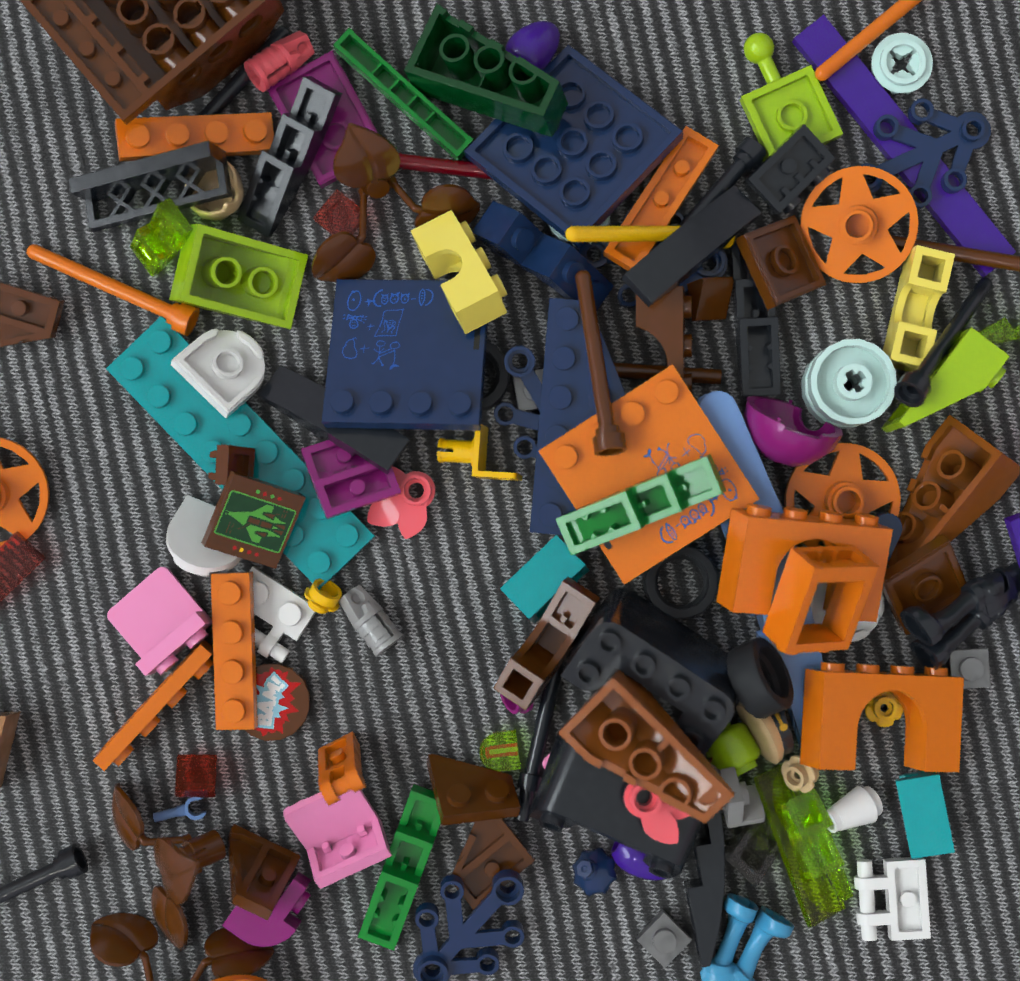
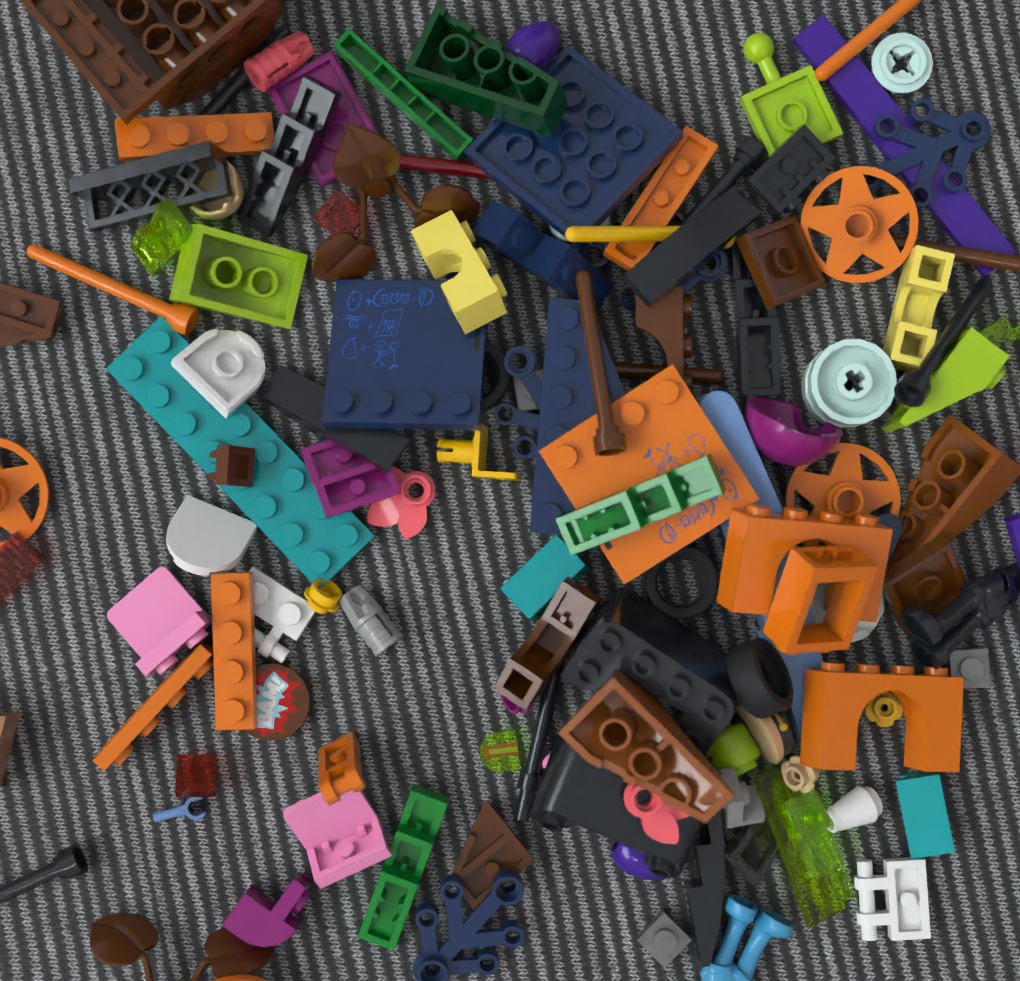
reddish brown plant [112,783,226,951] -> none
tile [201,470,306,569] -> none
reddish brown wing [228,824,301,921] -> none
reddish brown wing [427,754,520,826] -> none
dark blue piece [572,847,617,897] -> none
reddish brown slope [687,277,733,321] -> none

